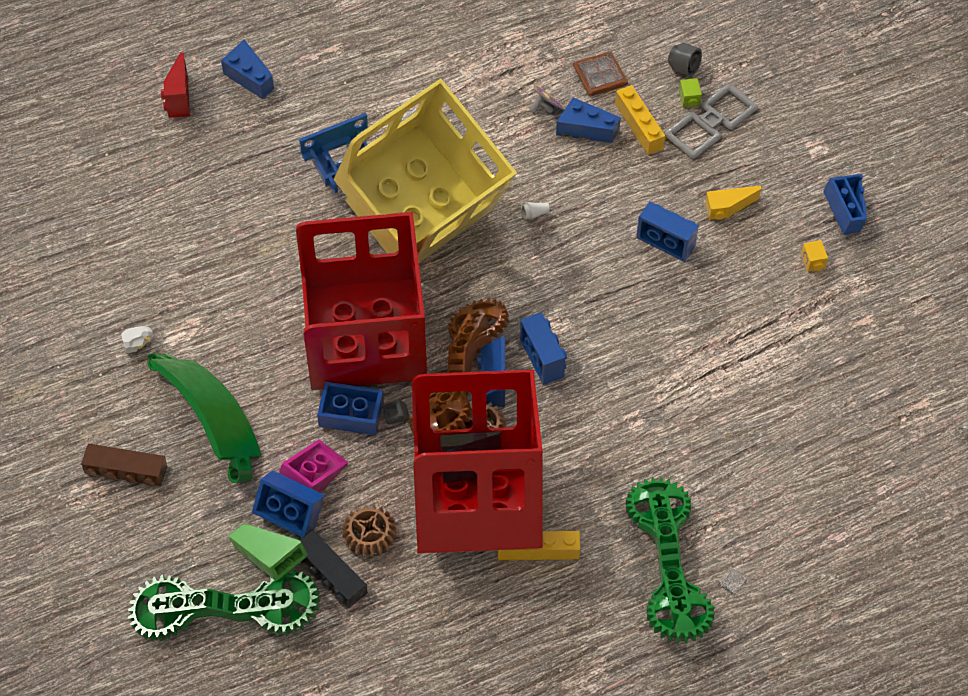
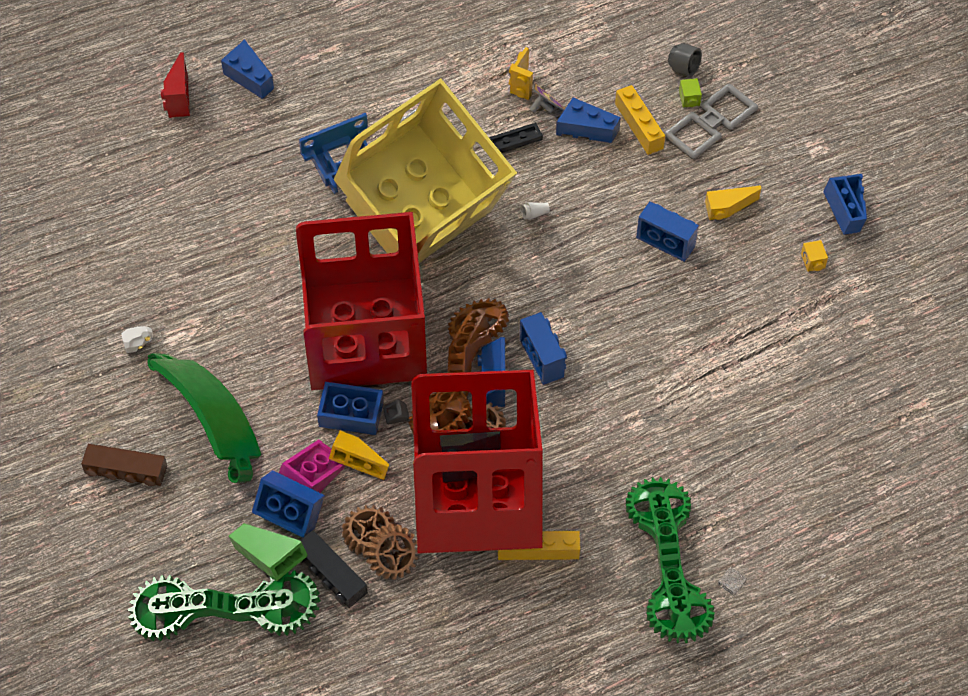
clear piece [573,52,628,96] -> none
none -> yellow slope [329,430,390,480]
none -> medium nougat gear [365,524,419,580]
none -> black plate [489,122,543,153]
none -> yellow bracket [508,47,533,100]

